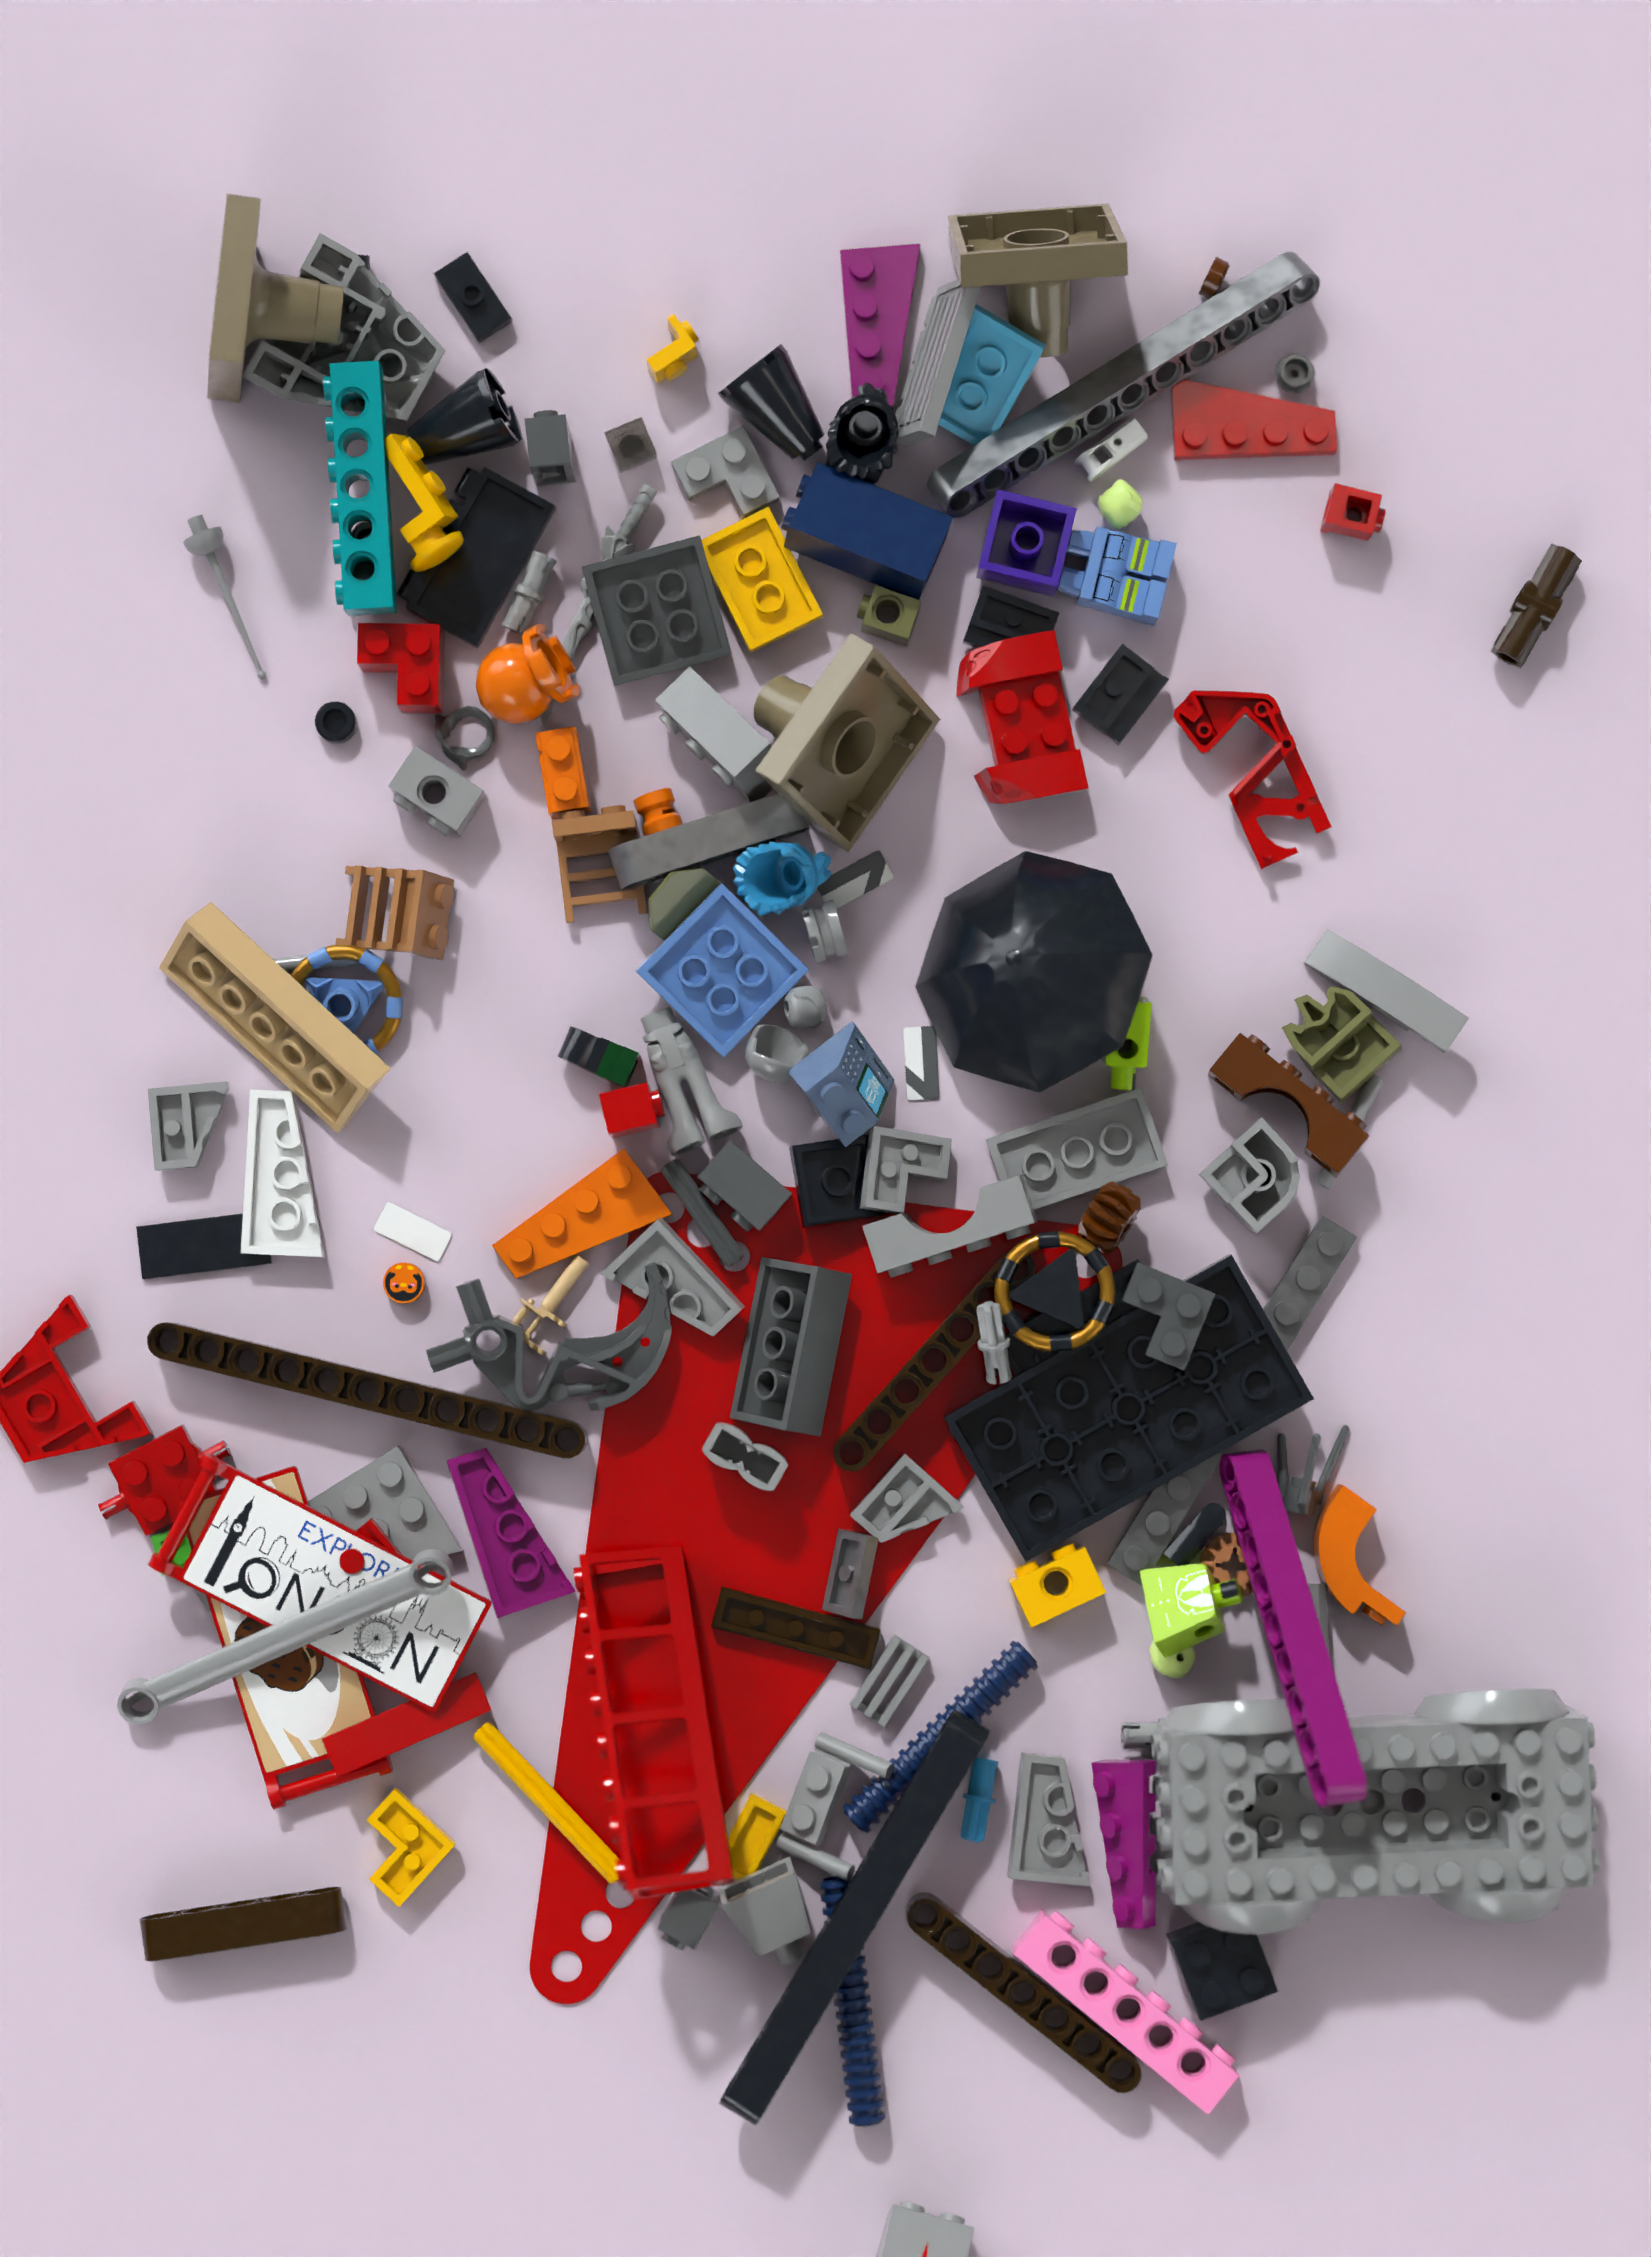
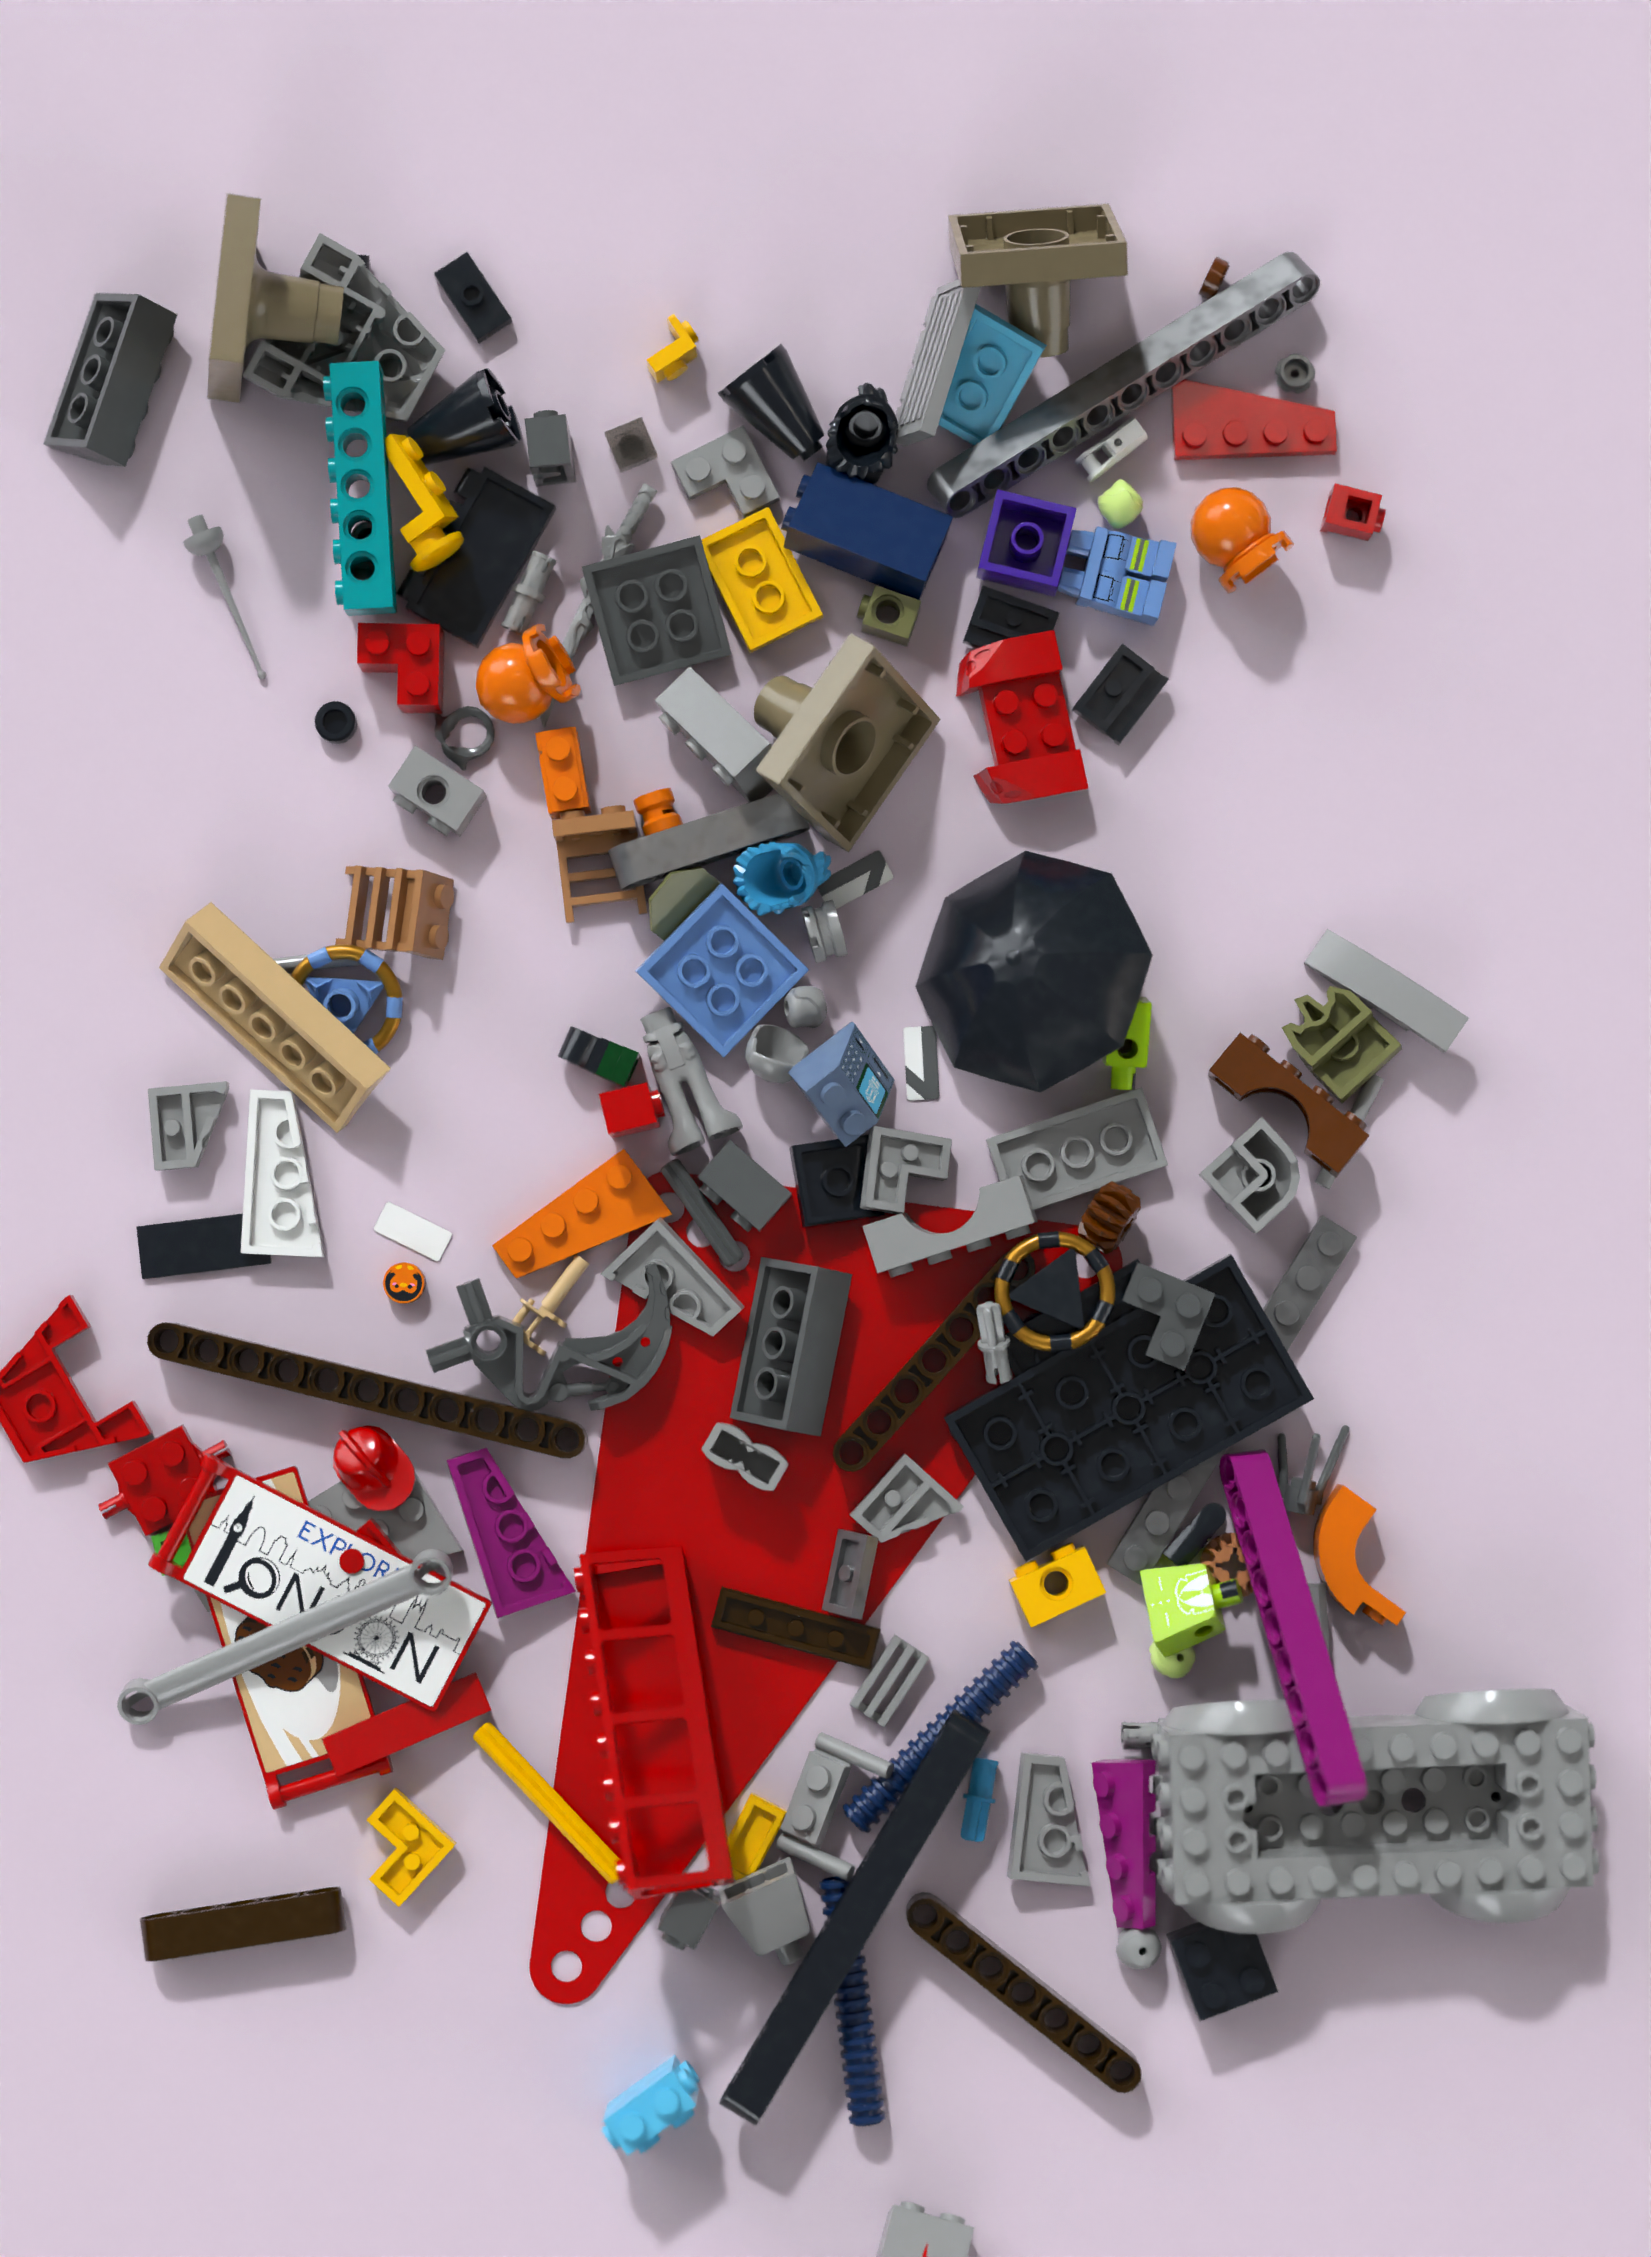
magenta wing [840,244,920,409] -> none
bright pink brick [1011,1909,1240,2115] -> none
red piece [1174,690,1332,869] -> none
dark brown piece [1491,544,1582,668] -> none
none -> dark grey slope [44,293,178,467]
none -> red piece [333,1425,415,1512]
none -> medium azure brick [602,2055,700,2156]
none -> light grey piece [1116,1928,1161,1969]
none -> orange tile [1190,487,1294,593]

